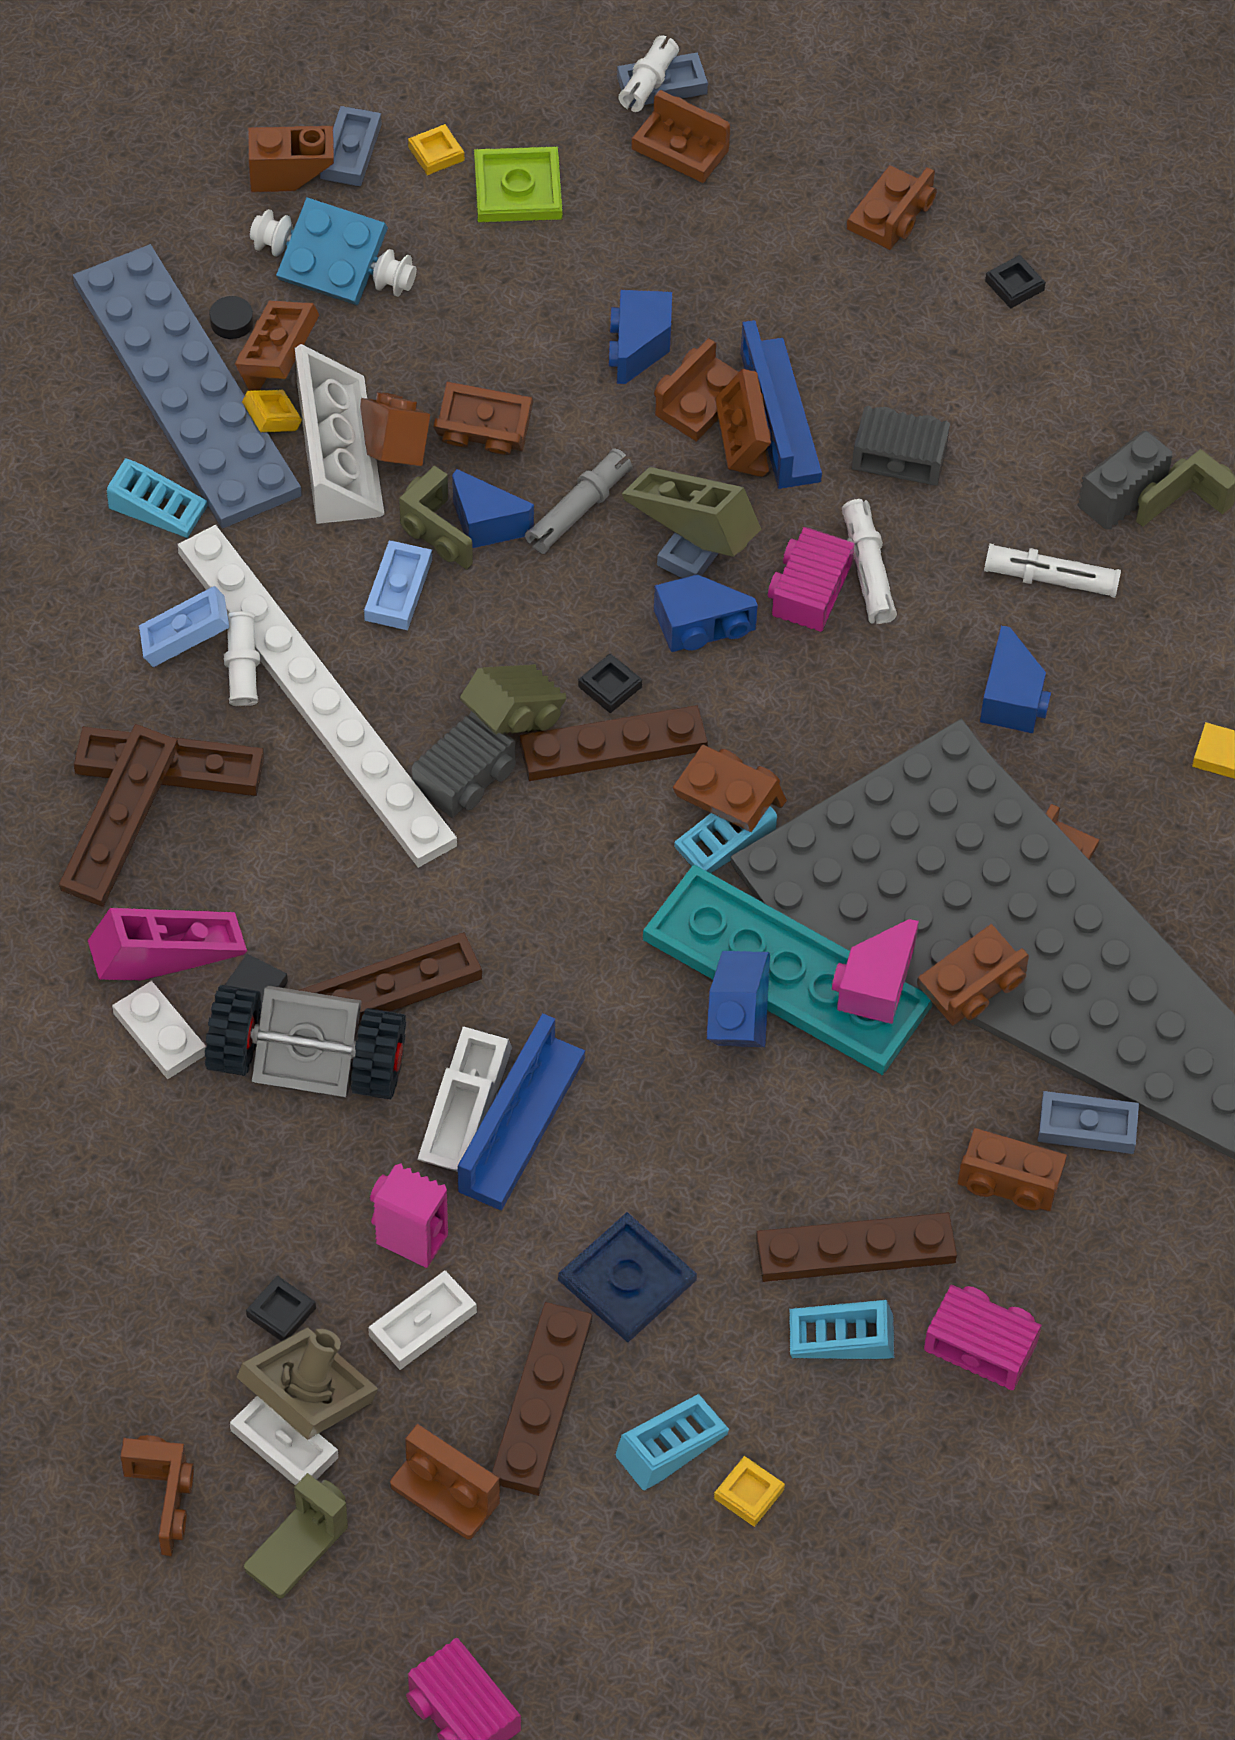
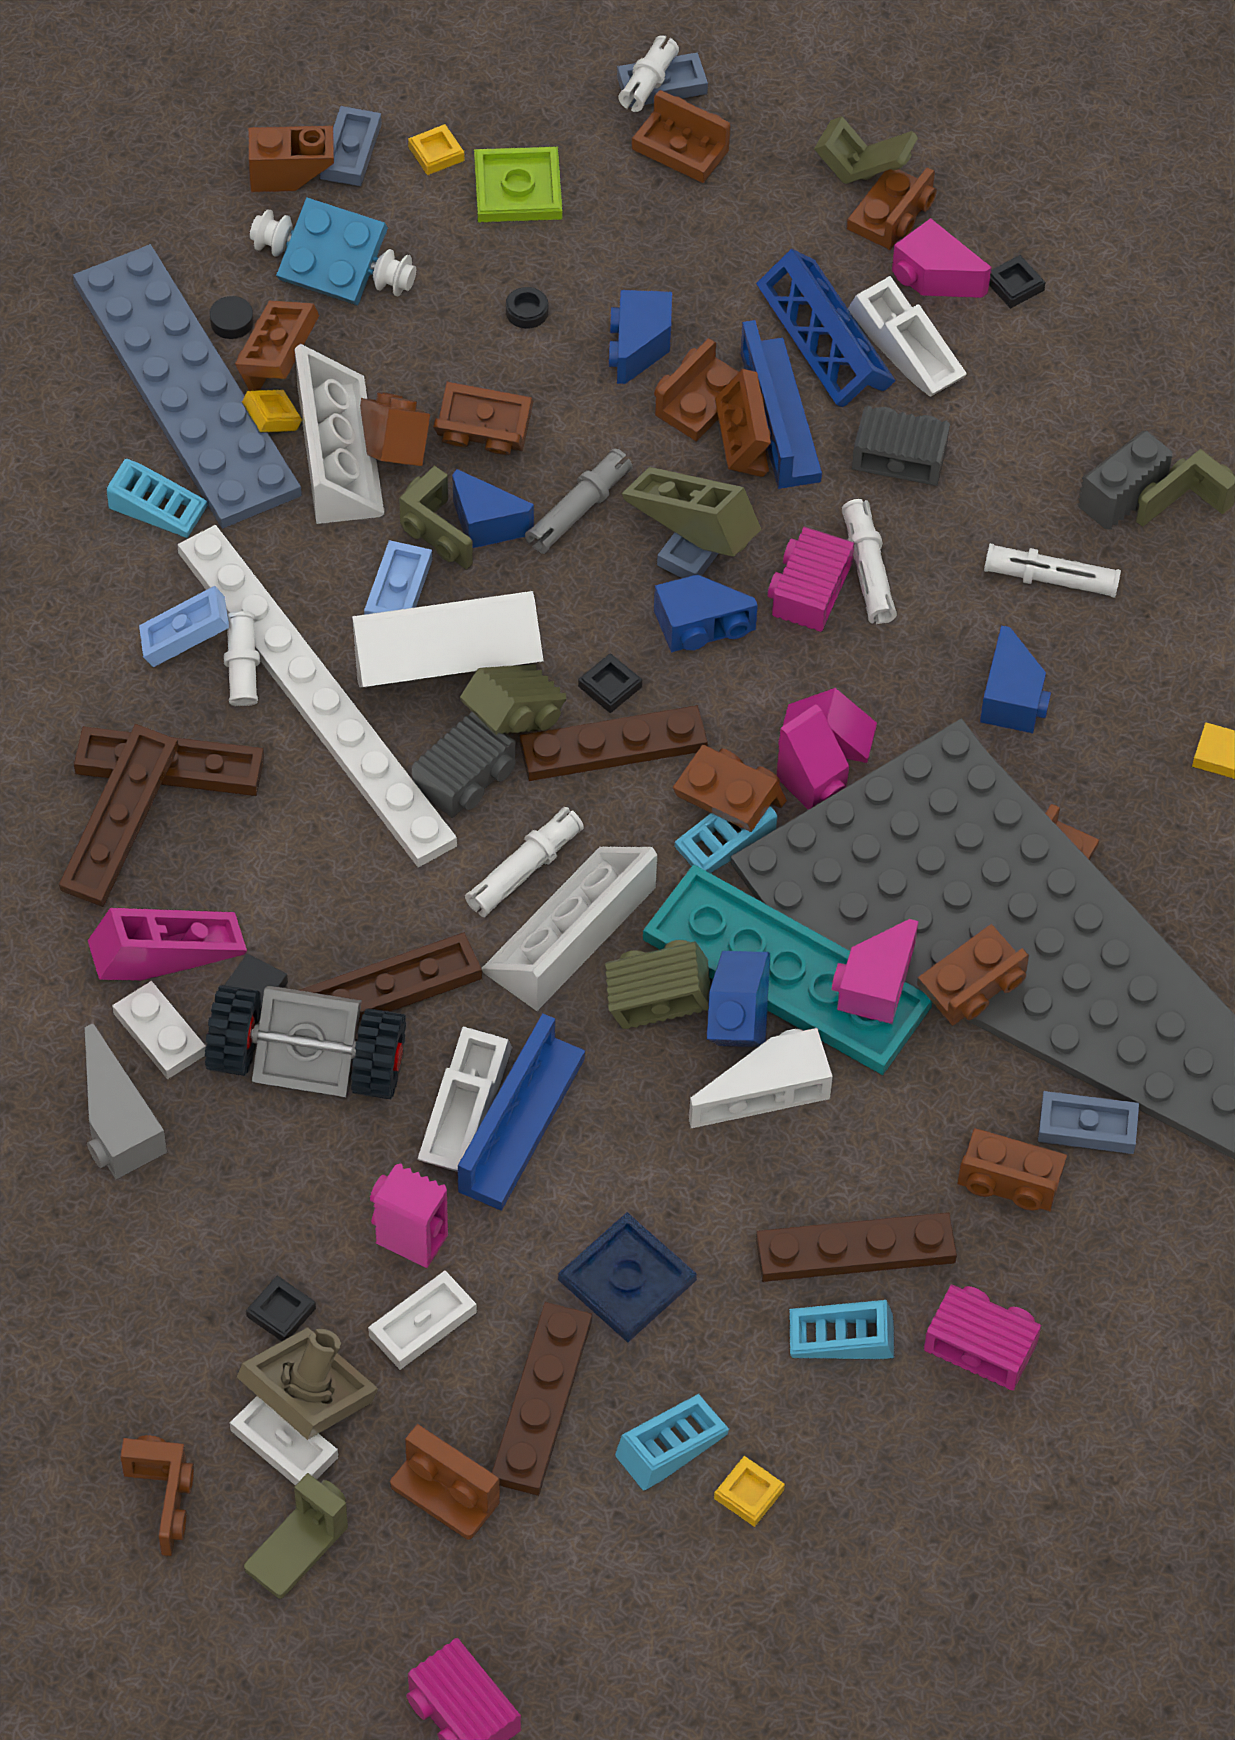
none -> light grey slope [85,1023,167,1179]
none -> white slope [352,591,543,687]
none -> white pin [465,807,584,917]
none -> white slope [482,847,657,1011]
none -> black tile [506,287,548,329]
none -> olive brick [605,940,710,1029]
none -> white slope [689,1028,833,1128]
none -> blue fence [756,249,896,407]
none -> dark pink slope [776,704,849,810]
none -> dark pink slope [778,688,877,763]
none -> olive bracket [814,116,918,184]
none -> white slope [848,276,967,397]
none -> dark pink slope [892,218,991,298]

